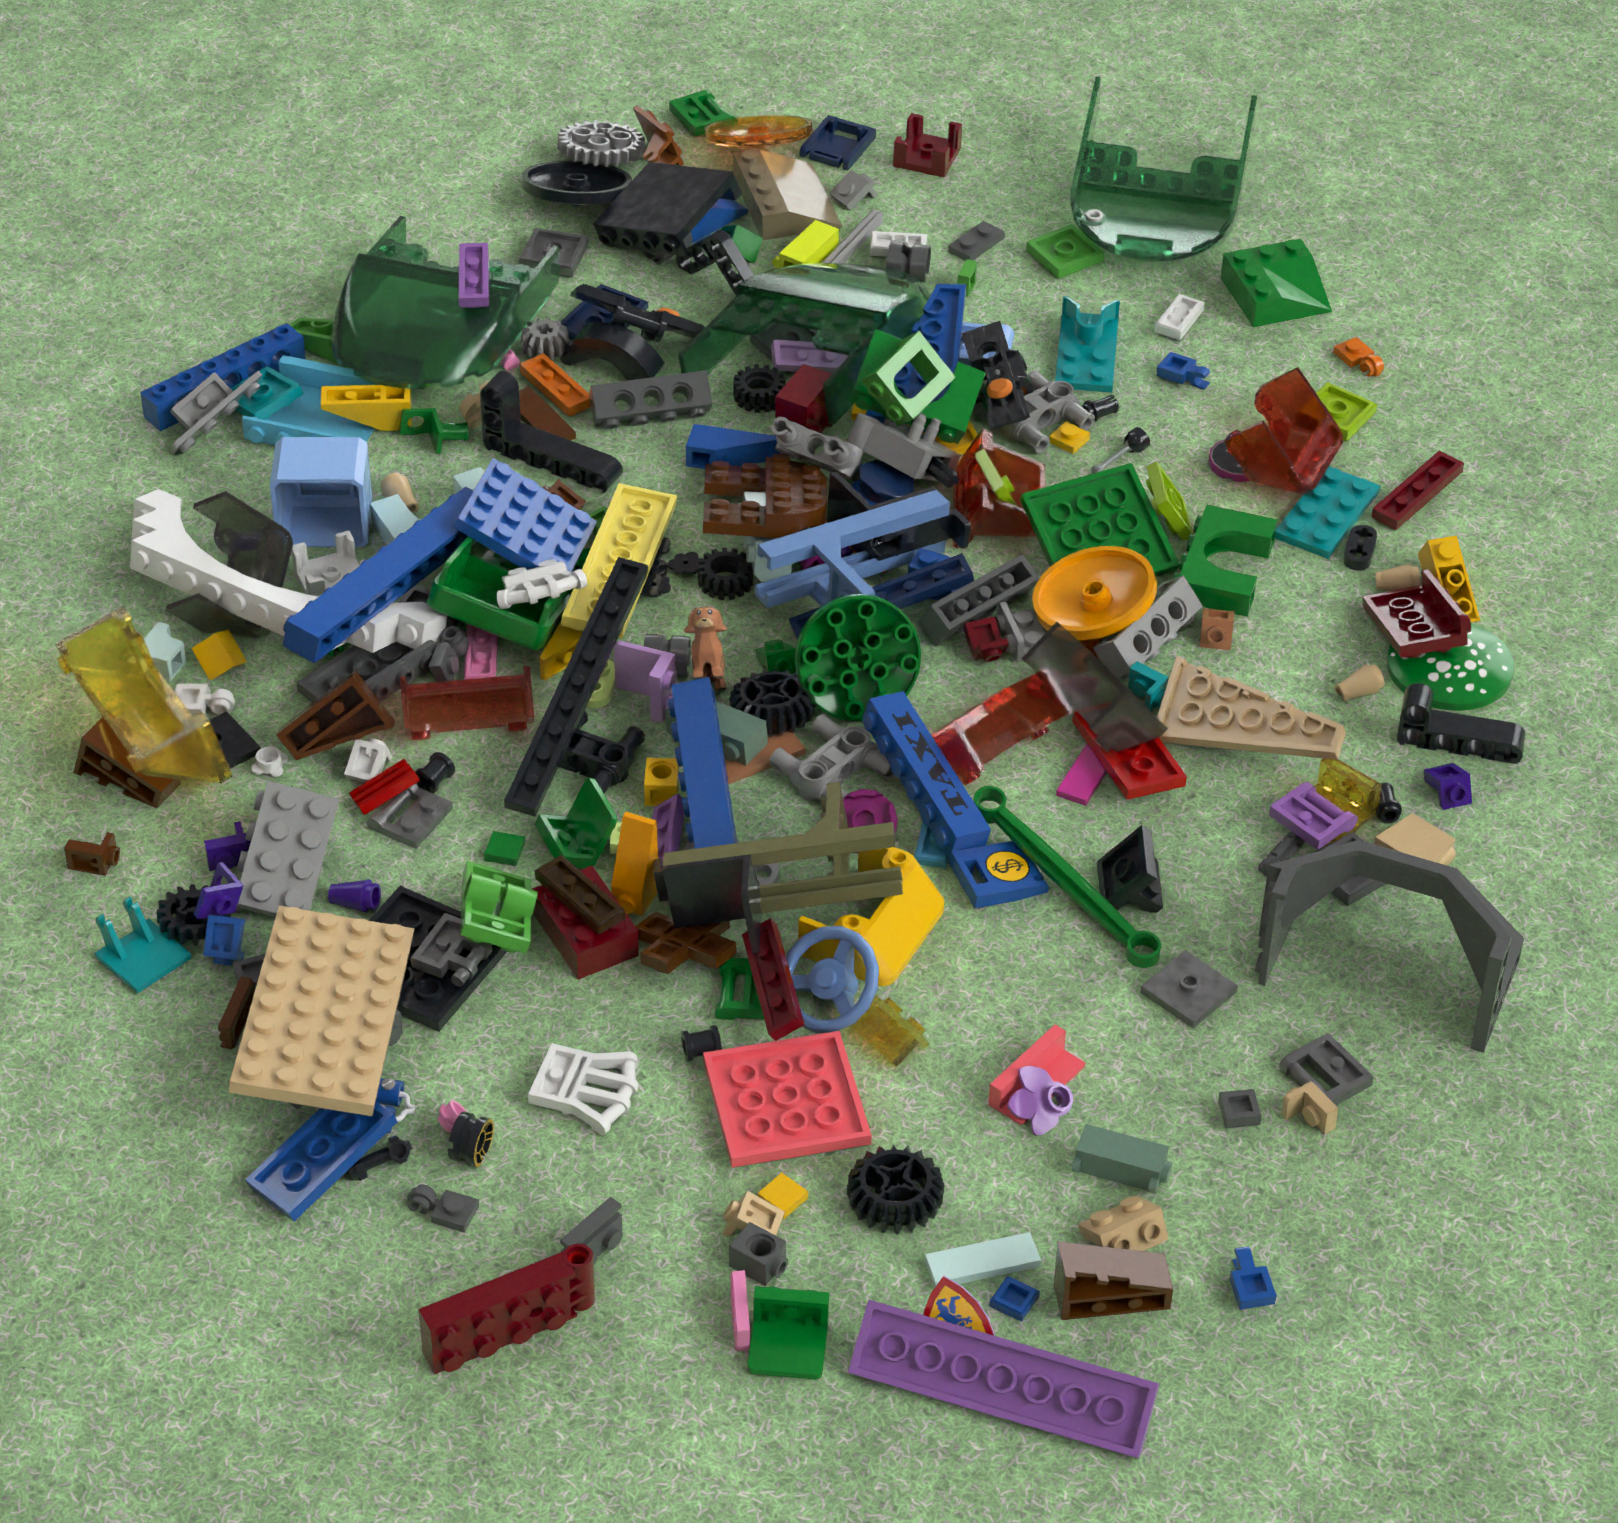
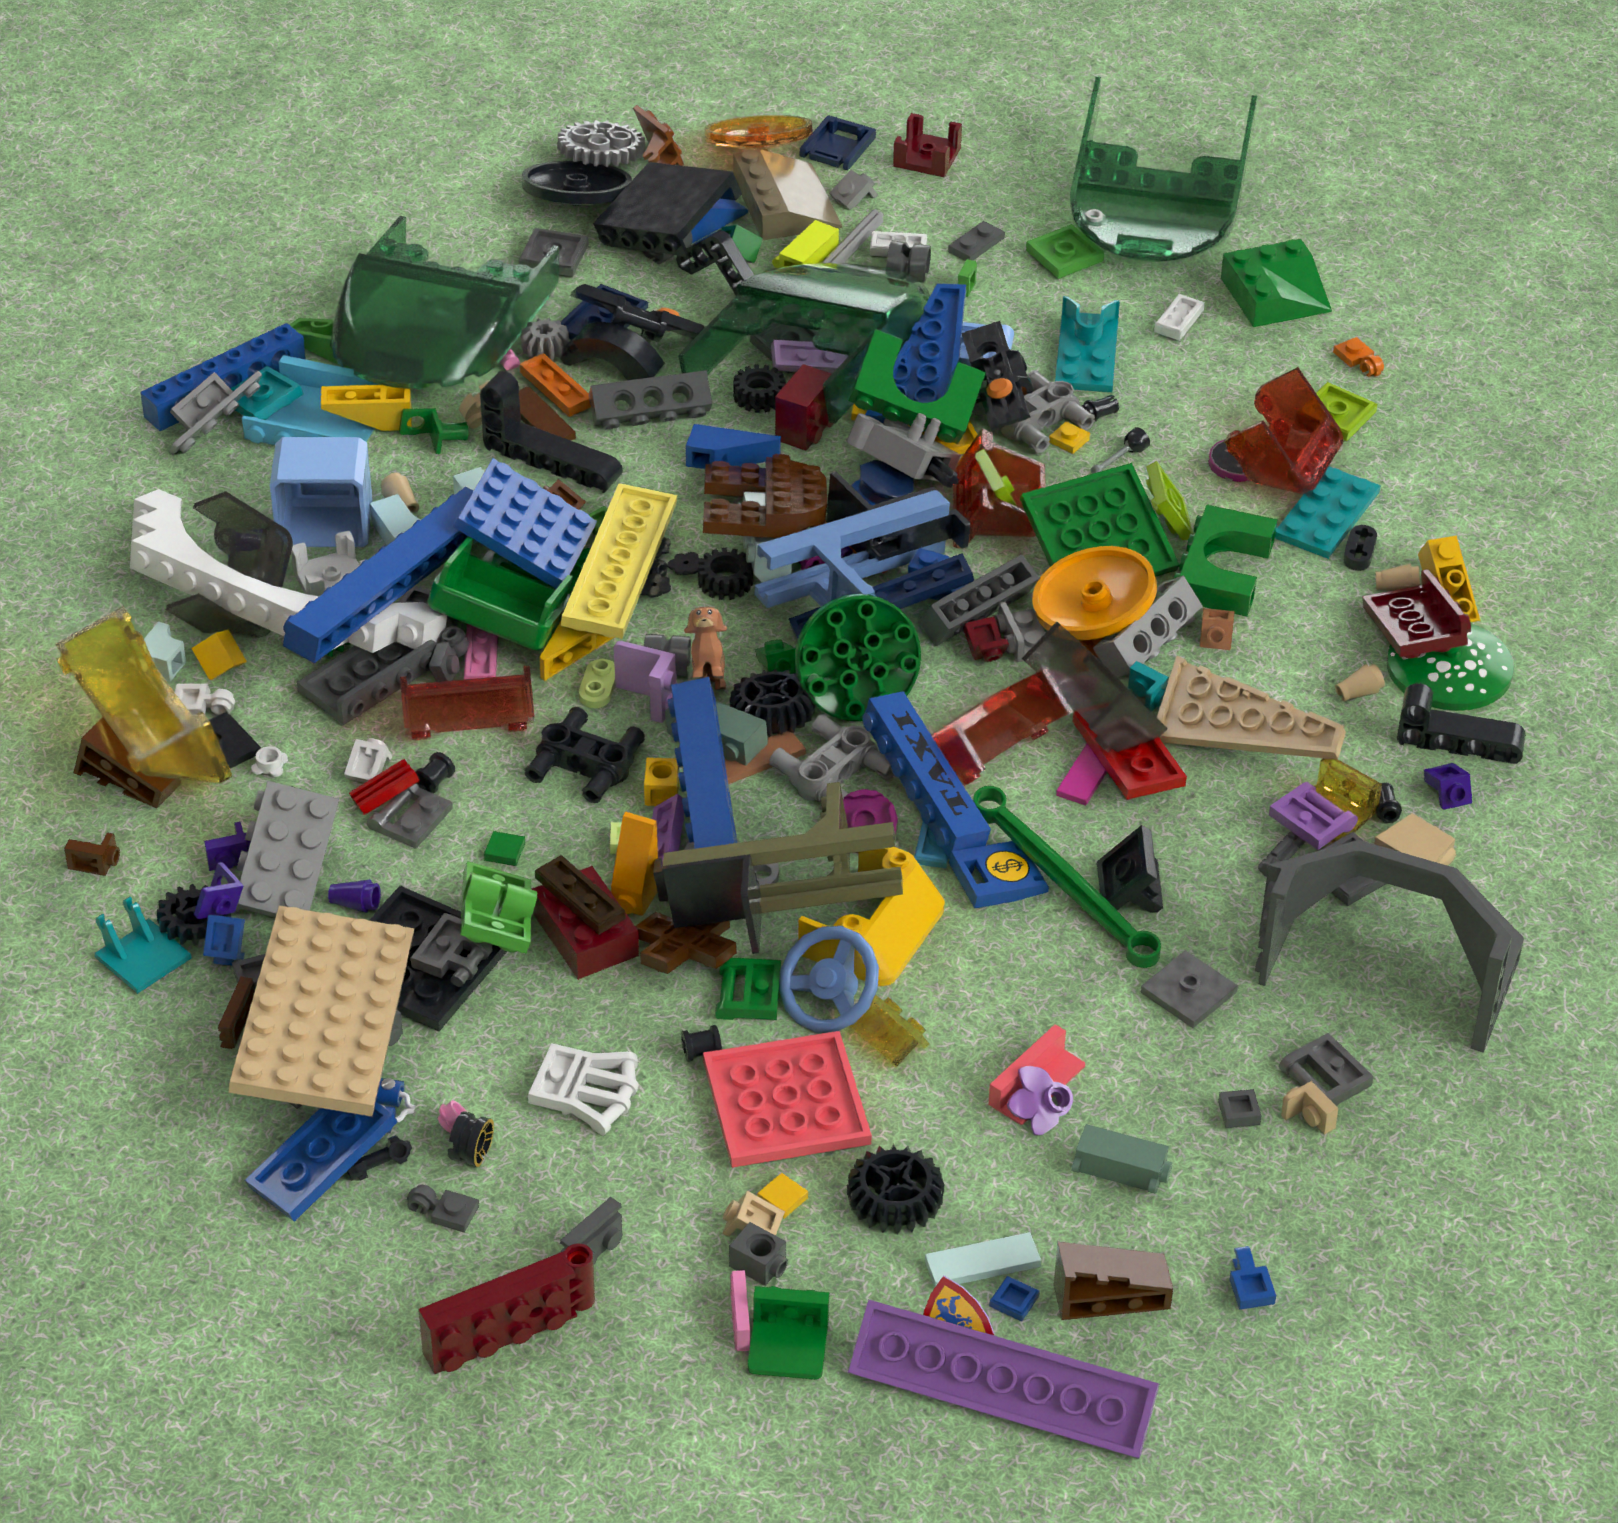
reddish brown wedge [276,670,395,760] -> none
medium lavender plate [459,243,489,308] -> none
white plate [497,559,587,609] -> none
black plate [504,557,648,817] -> none
green bracket [534,778,617,869] -> none
green plate [669,90,737,137] -> none
dark red plate [742,918,805,1041] -> none
light grey piece [771,417,864,481] -> none
panel [861,331,955,426] -> none
tan bracket [1078,1196,1168,1251] -> none
blue plate [1157,352,1210,390] -> none
dark red plate [1371,450,1464,530] -> none

